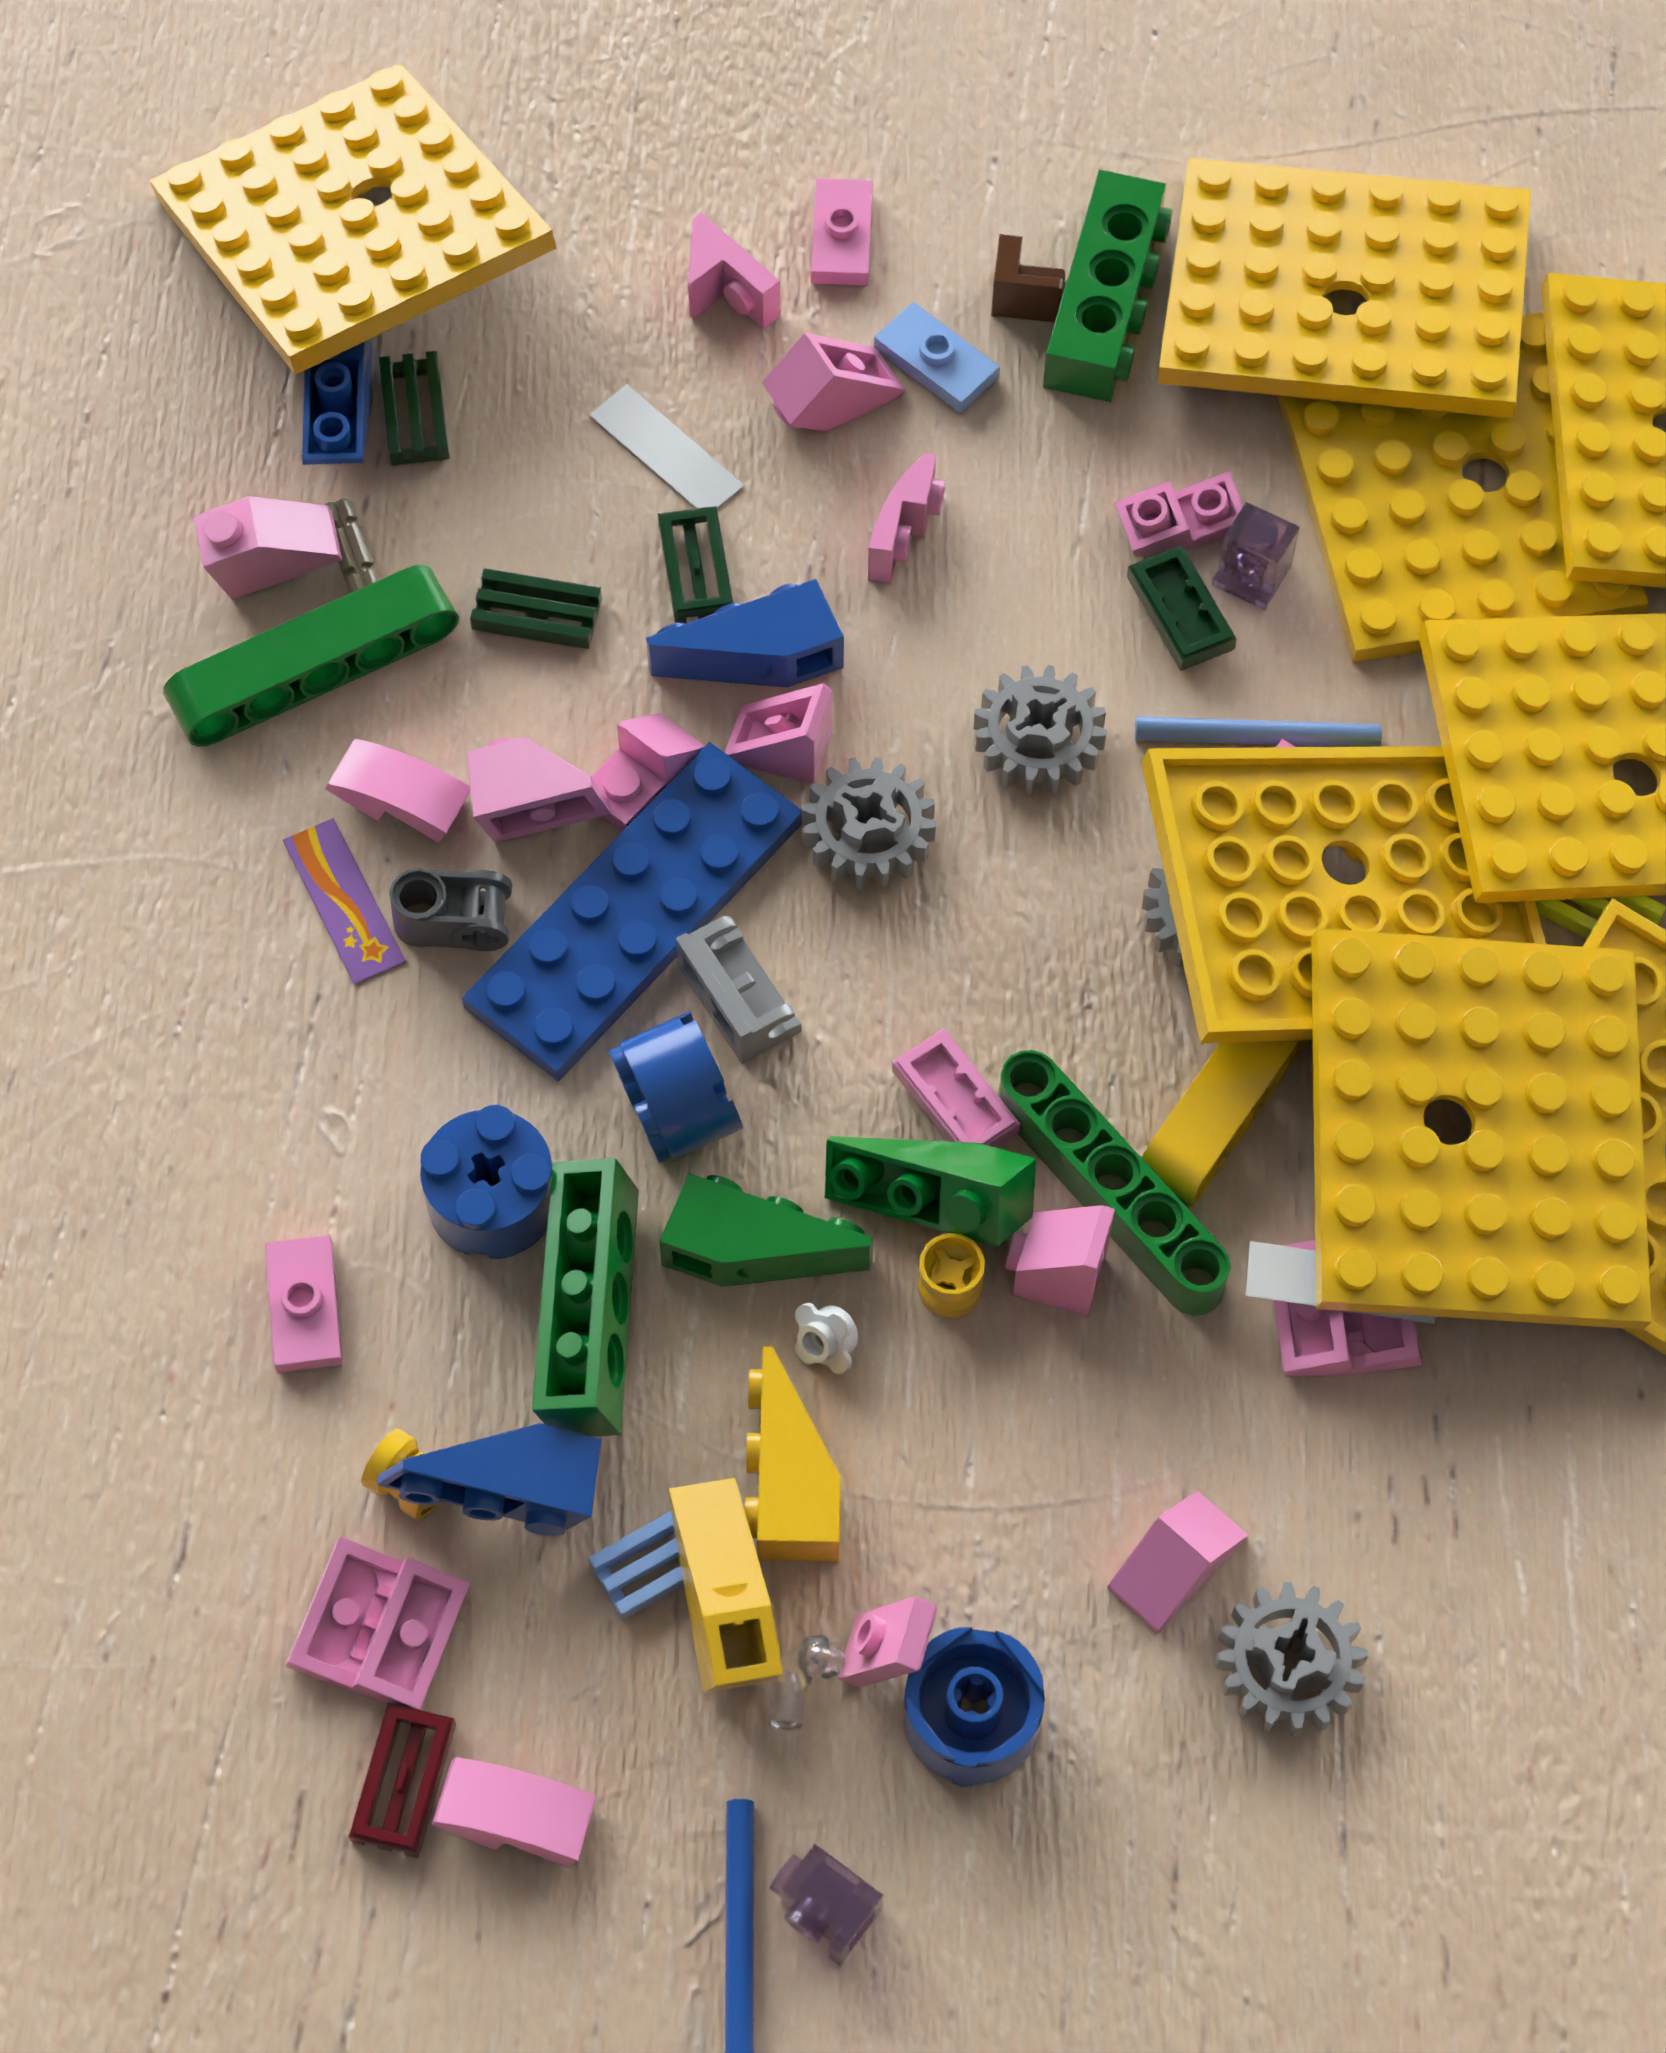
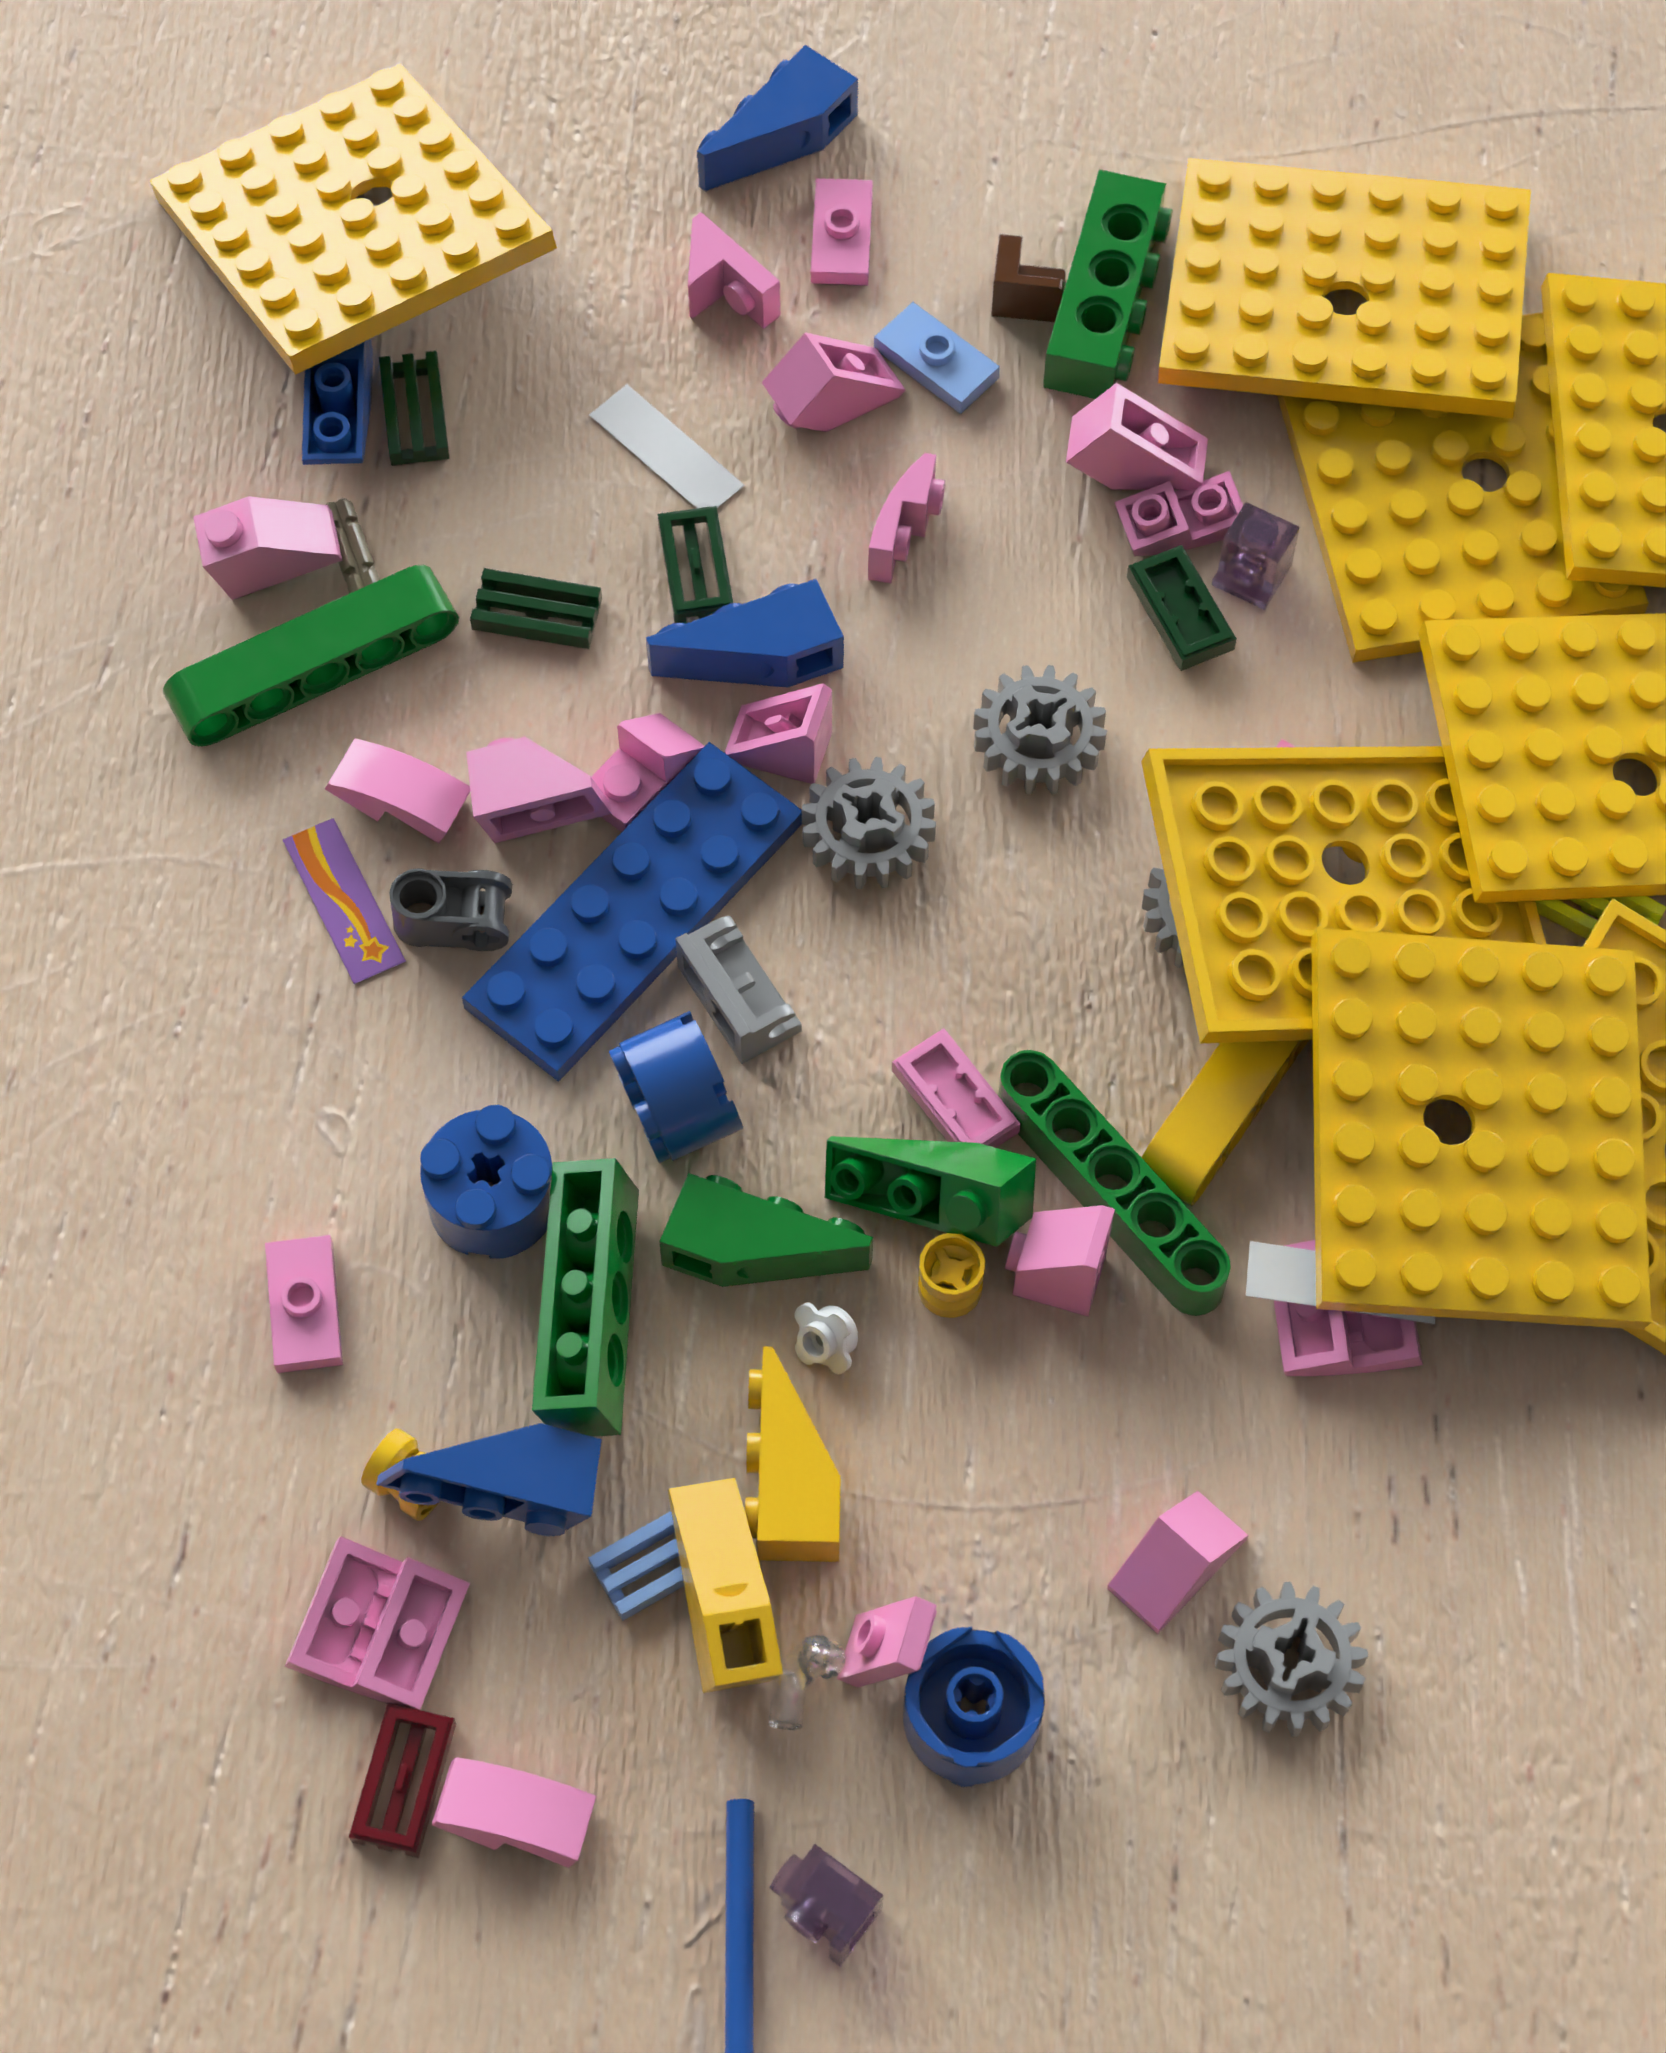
medium blue bar [1135,716,1382,747] -> none
none -> blue slope [697,45,858,191]
none -> bright pink slope [1066,383,1208,490]

